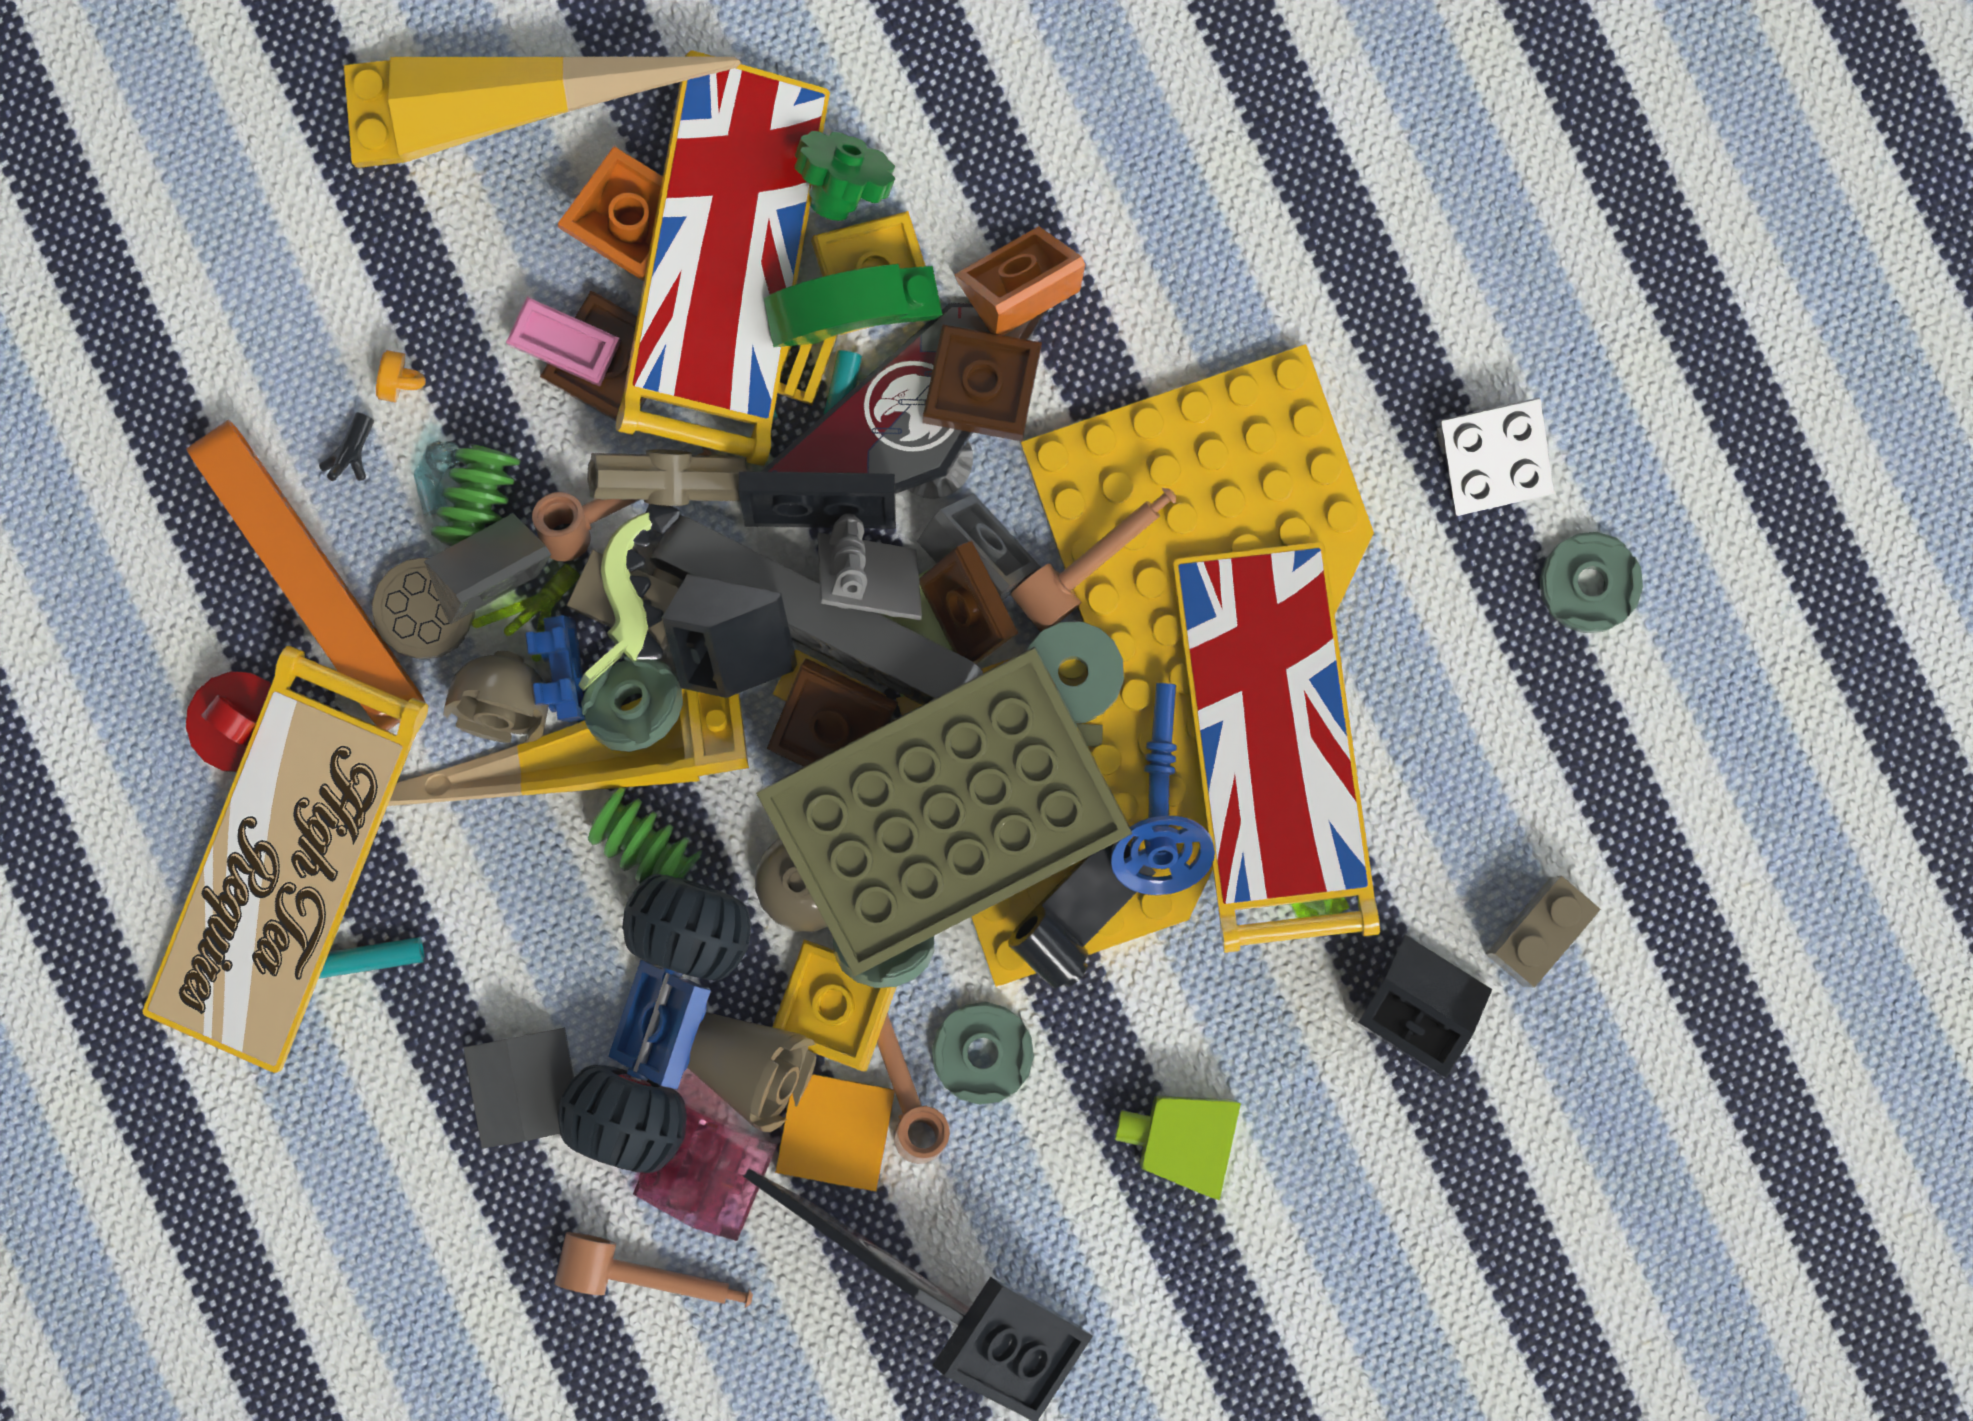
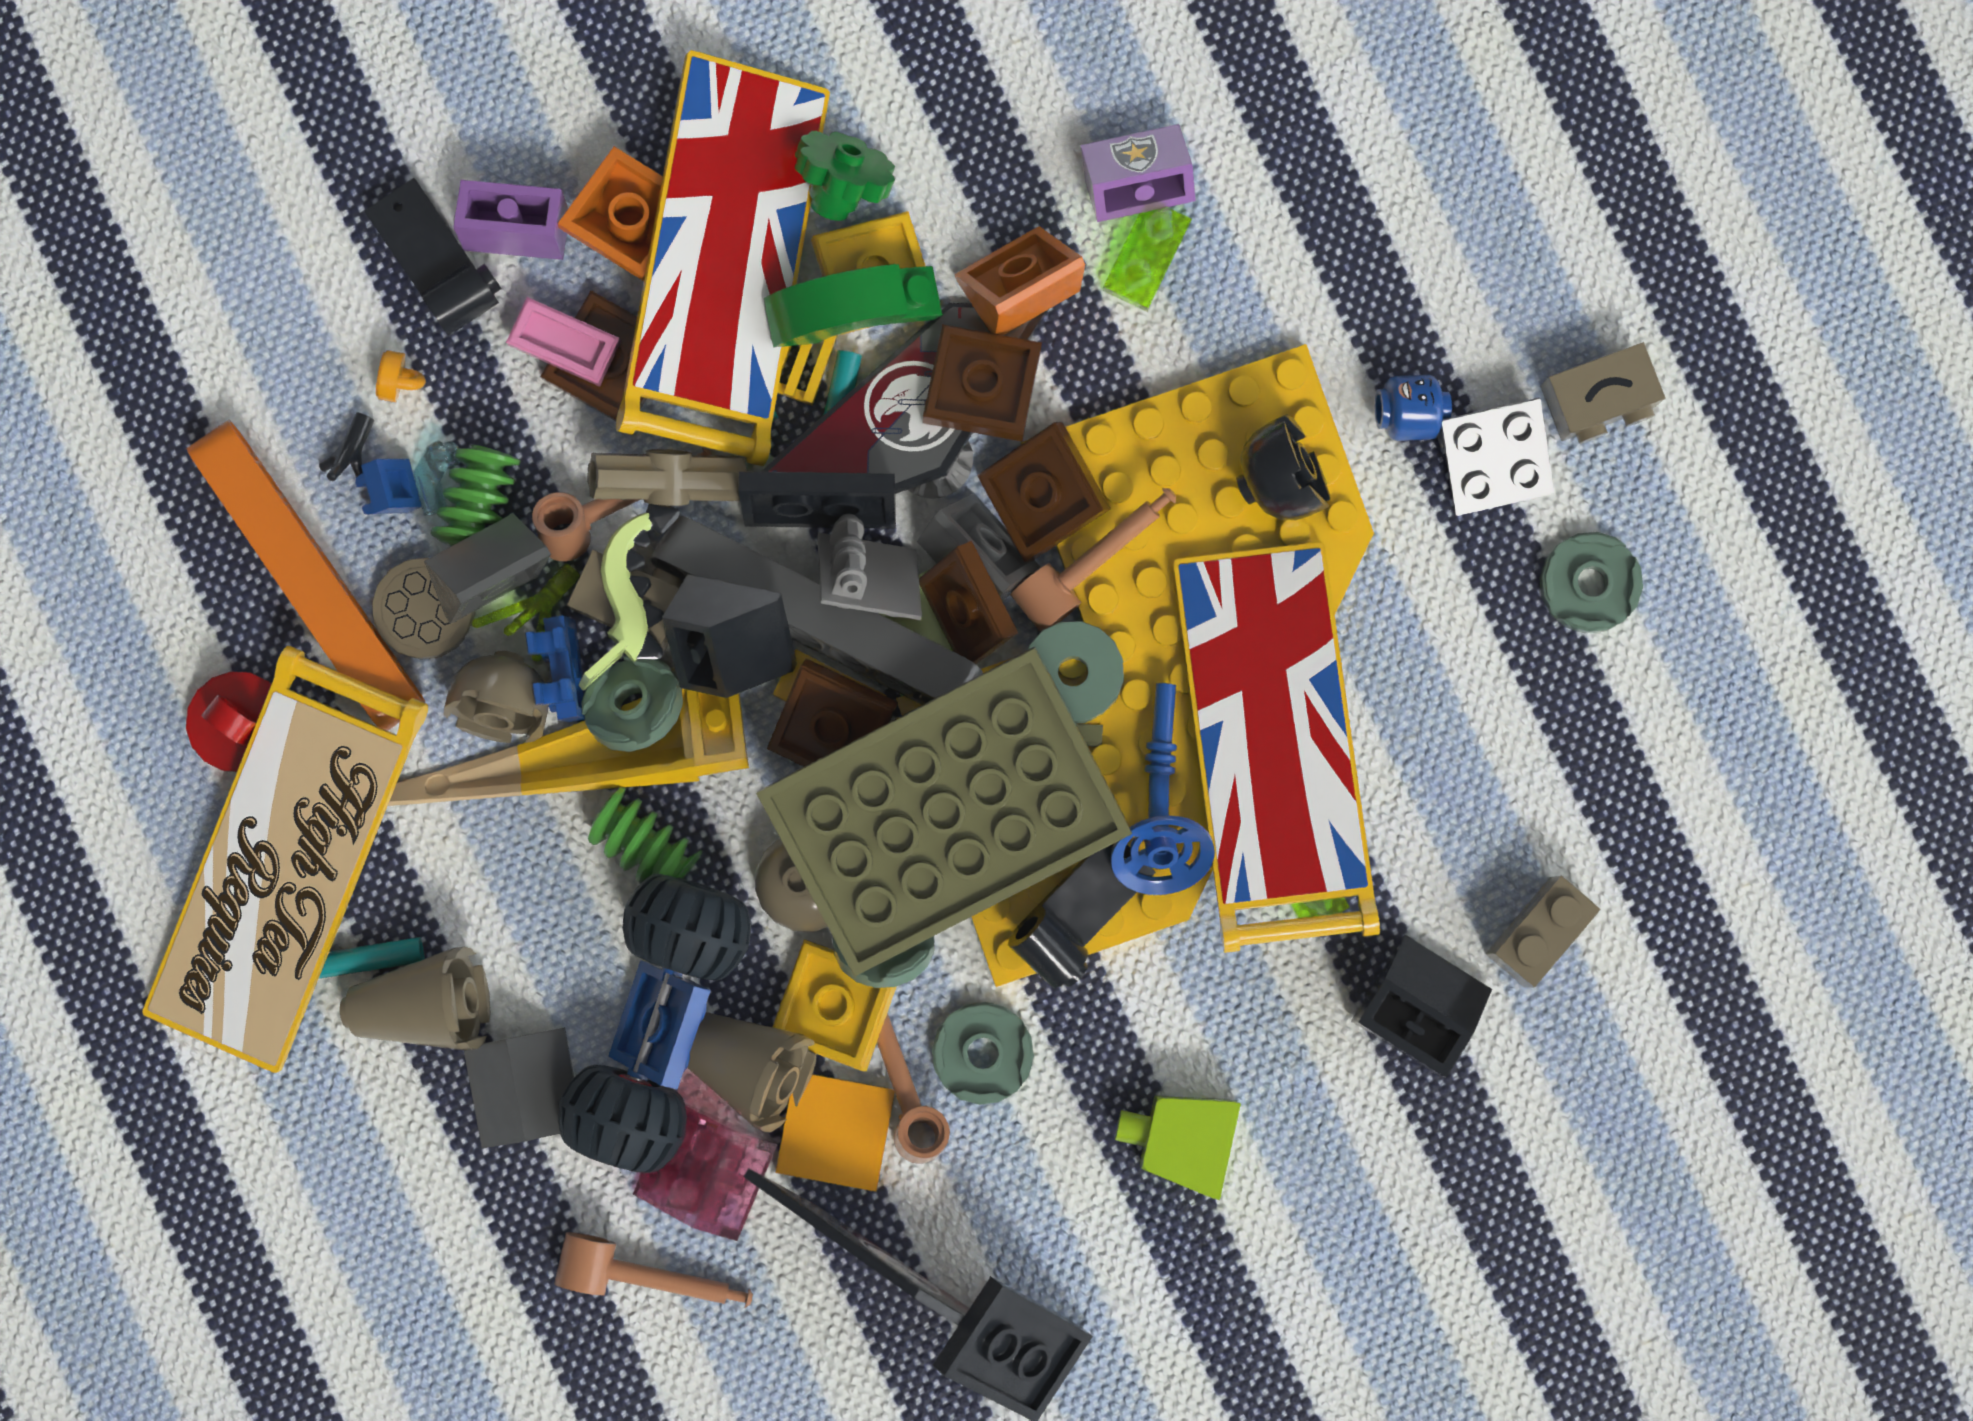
yellow plate [344,57,741,168] -> none
none -> dark tan cone [340,946,491,1051]
none -> blue tile [355,459,422,515]
none -> black door [364,178,502,336]
none -> medium lavender brick [453,180,568,260]
none -> reddish brown tile [977,422,1111,562]
none -> medium lavender brick [1081,124,1196,222]
none -> clear neon green tile [1102,207,1192,312]
none -> black cylinder [1236,414,1330,520]
none -> blue head [1374,375,1452,441]
none -> dark tan brick [1540,342,1666,444]

